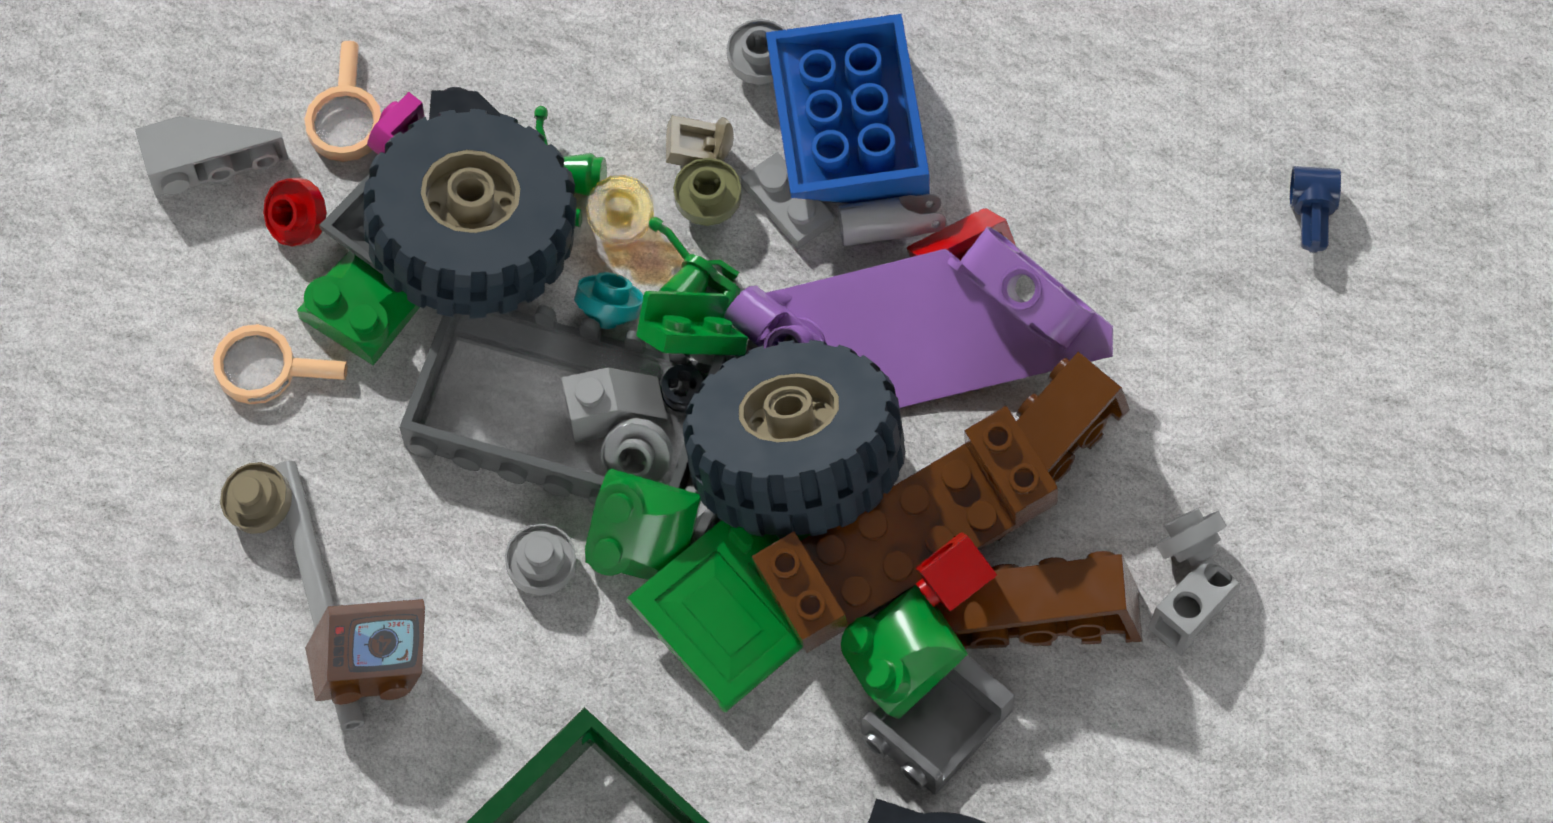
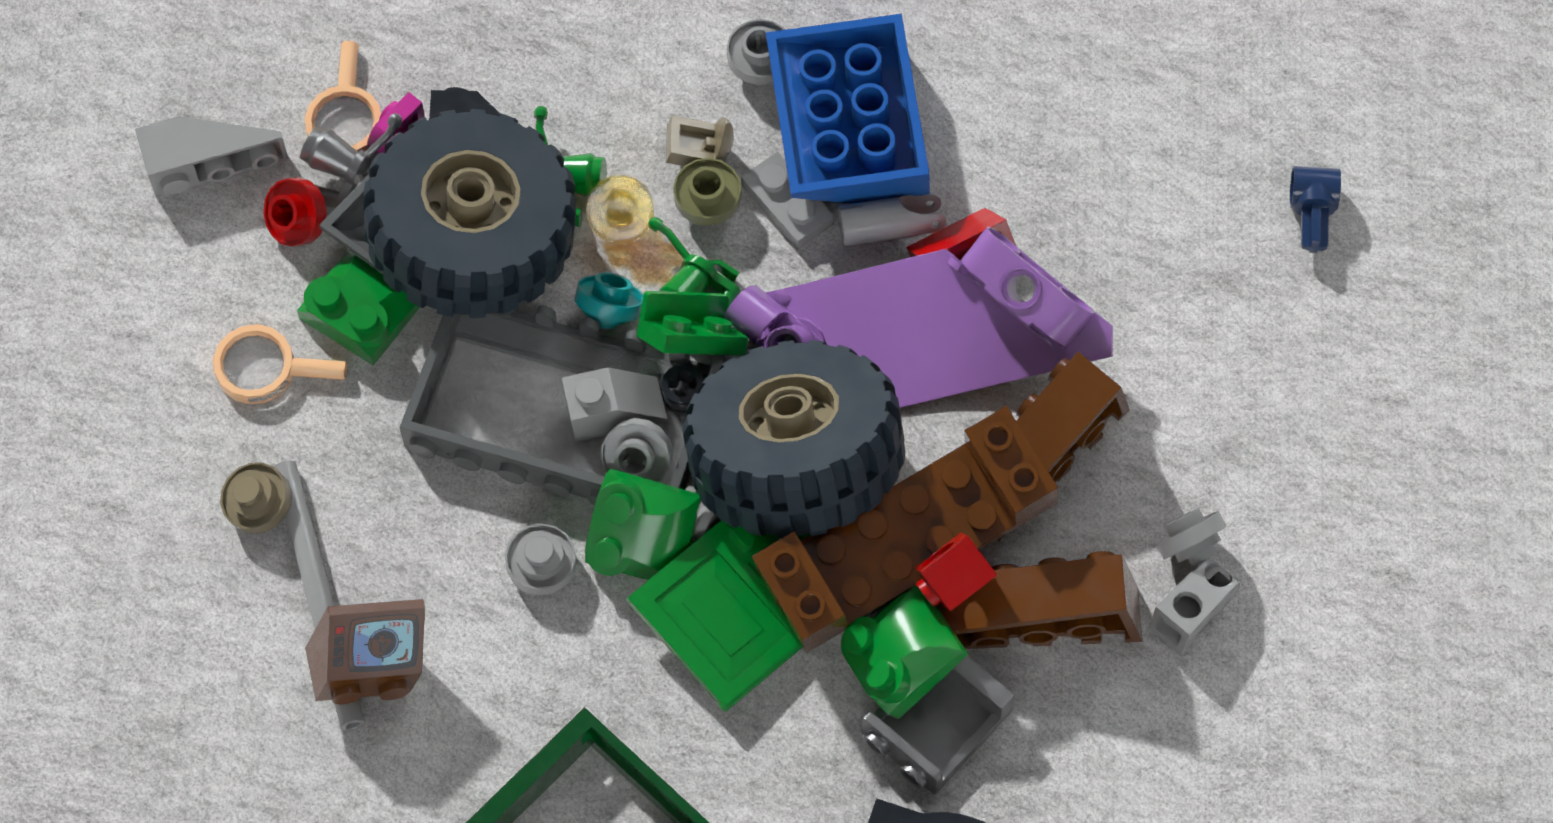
none -> flat silver piece [300,113,402,208]

